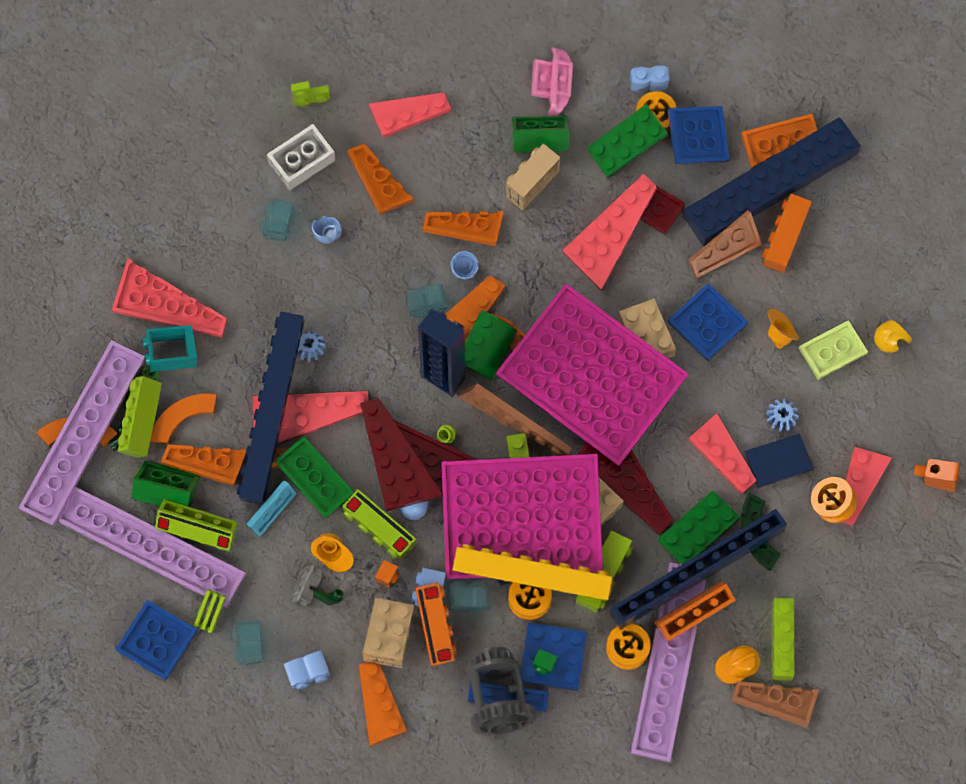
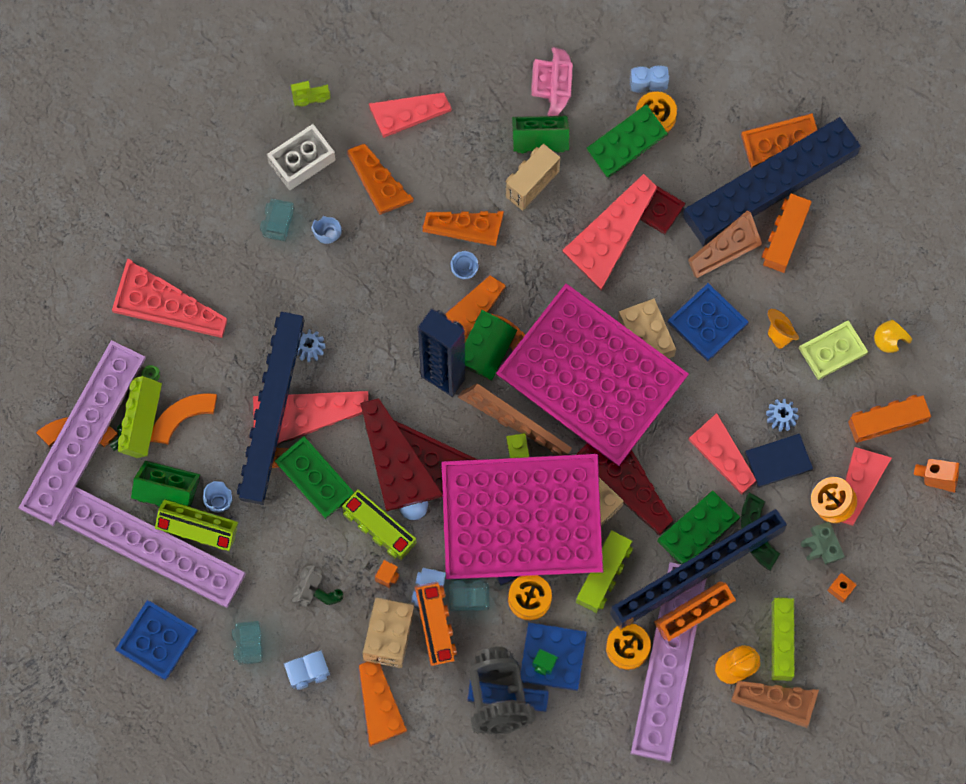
teal window [142,325,197,372] -> none
orange wing [161,444,246,487] -> none
lime tile [194,589,227,633] -> none
medium azure plate [246,481,297,538] -> none
light orange piece [311,533,354,572] -> none
clear light blue brick [405,284,447,318] -> none
lime plate [437,424,457,444] -> none
yellow brick [453,544,614,601] -> none
blue plate [668,106,730,164] -> none
none -> light blue hair [203,481,232,513]
none -> sand green plate [801,522,845,565]
none -> orange plate [827,573,857,603]
none -> orange brick [848,395,931,443]

